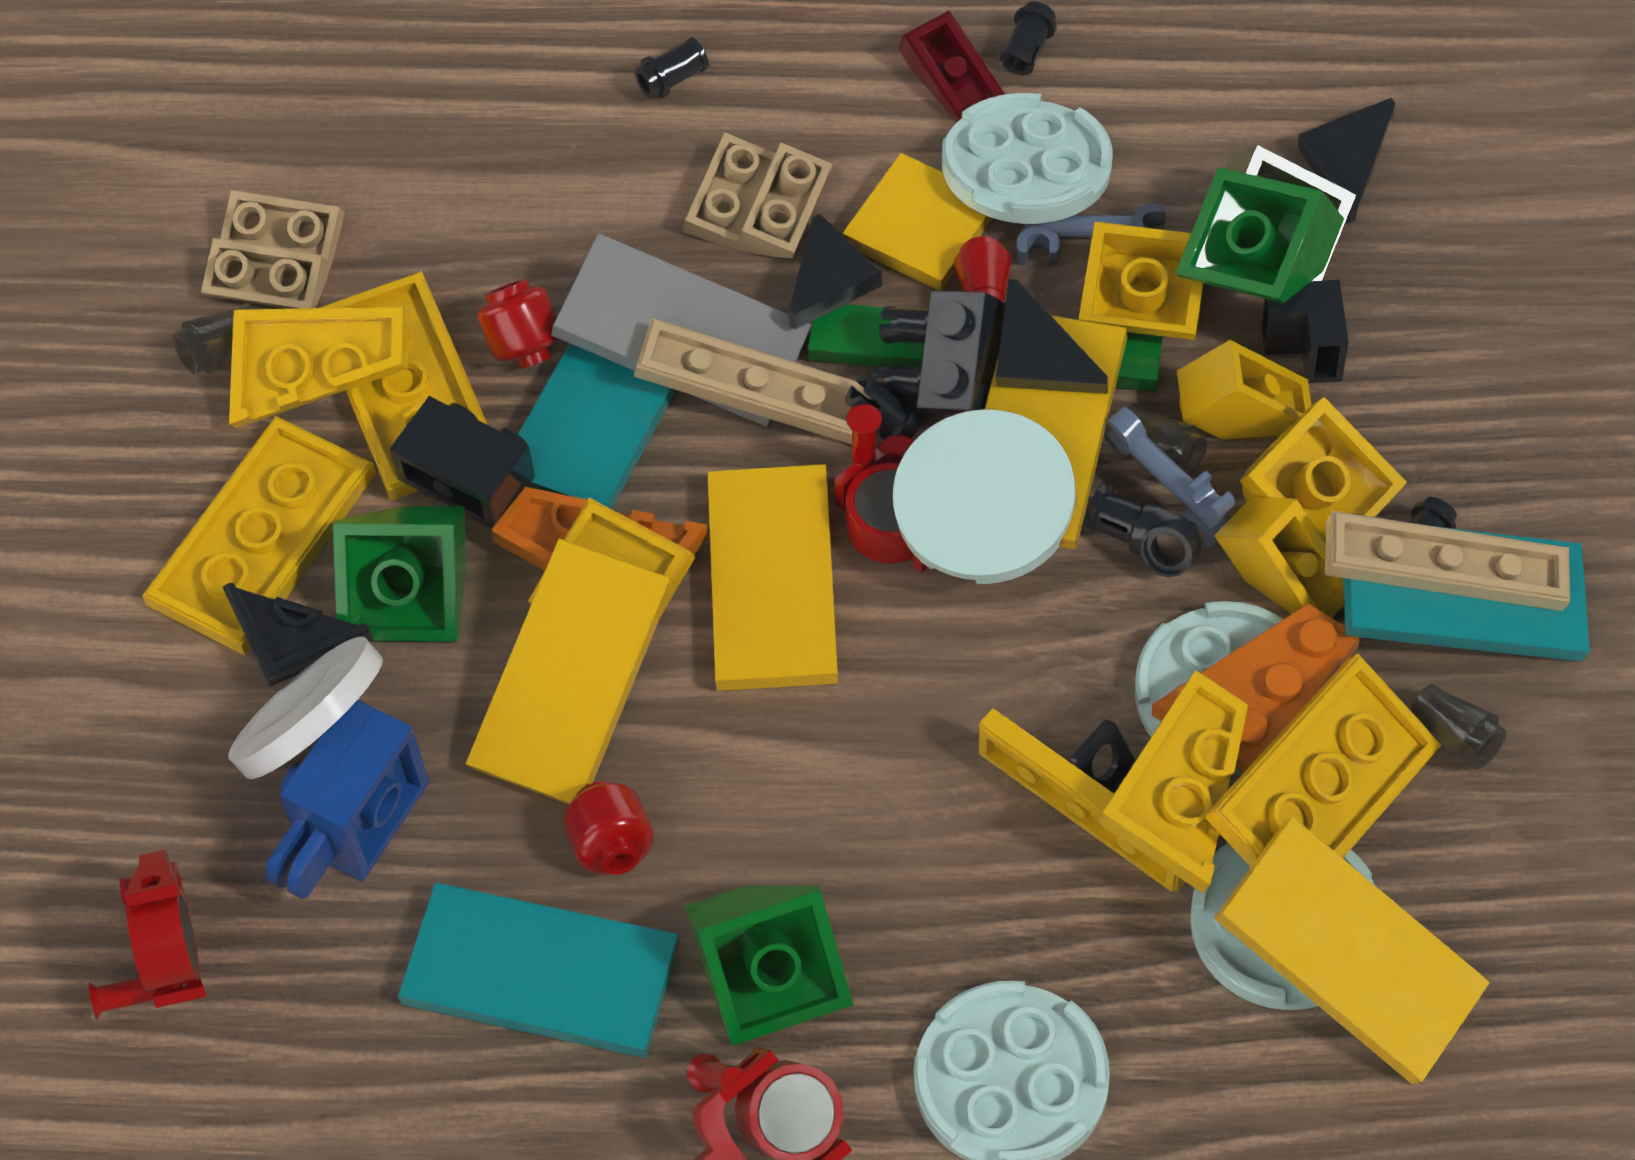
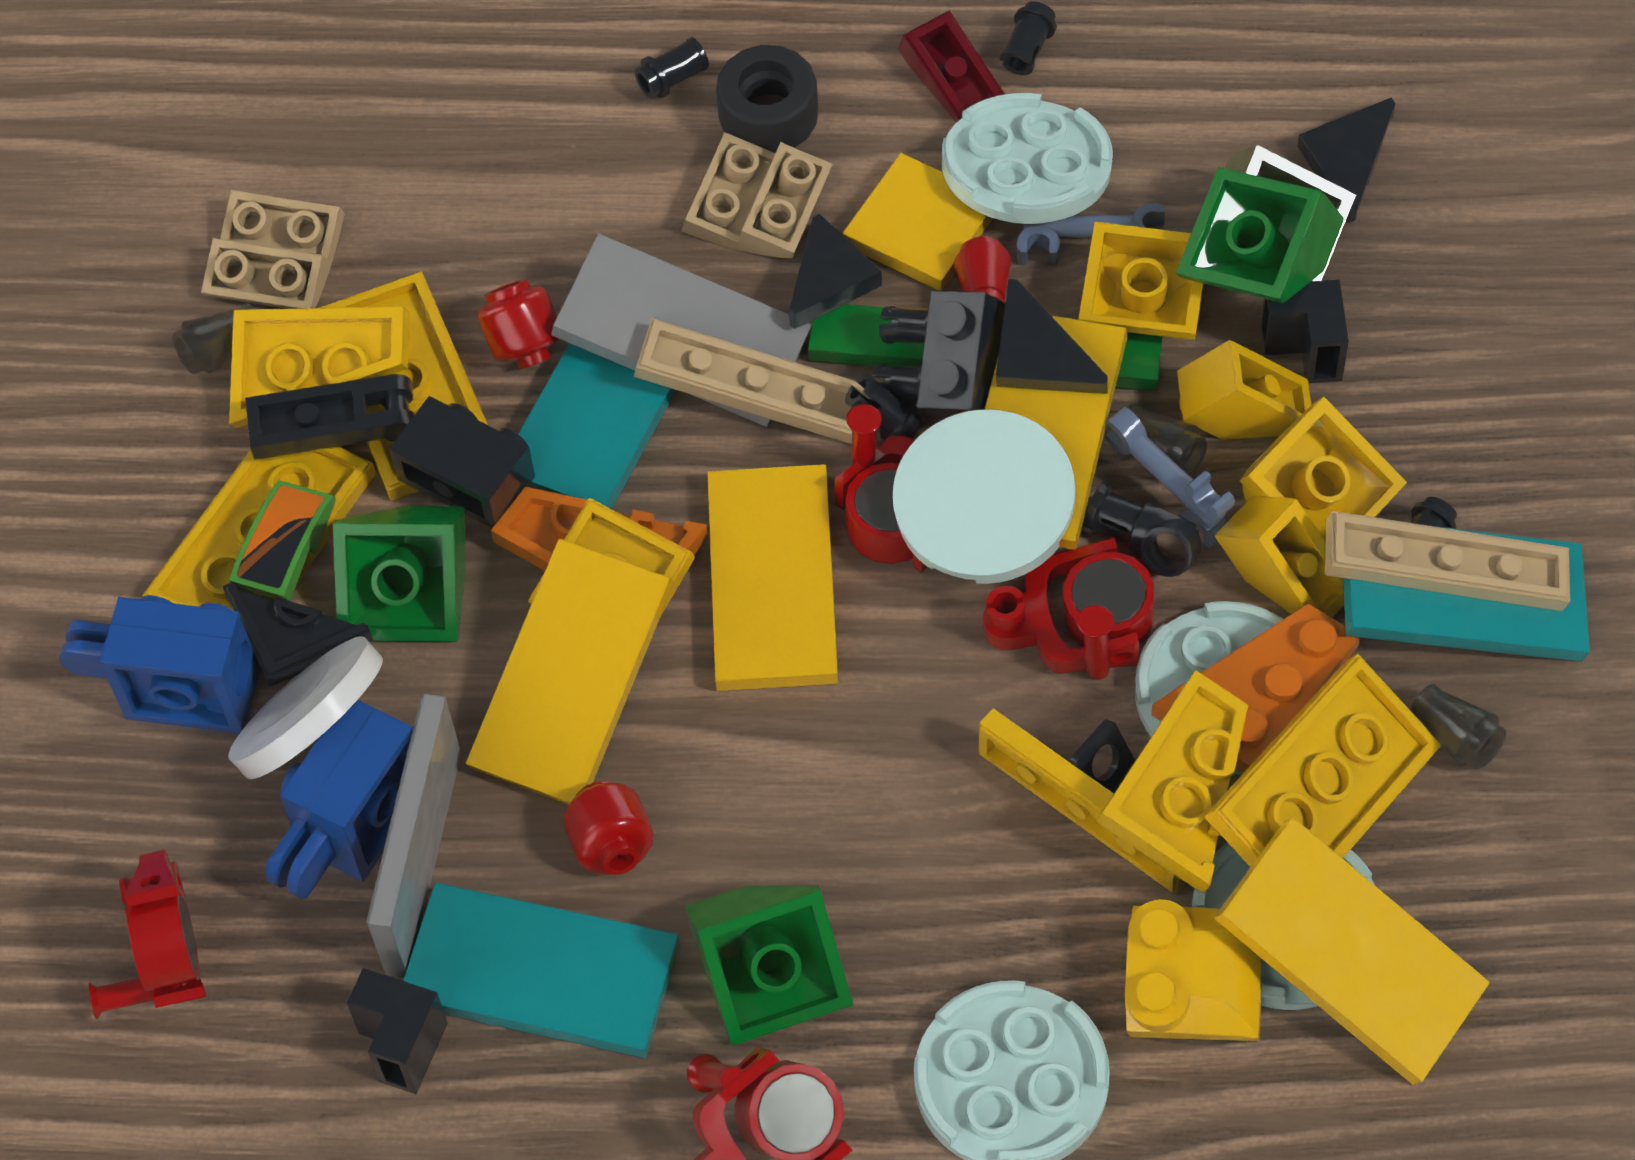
none -> blue brick [59,595,260,734]
none -> slope [228,480,336,601]
none -> black plate [245,374,415,460]
none -> black piece [347,968,448,1094]
none -> light grey tile [366,694,461,978]
none -> black tyre [716,45,818,153]
none -> red piece [983,537,1154,680]
none -> yellow slope [1125,899,1263,1041]

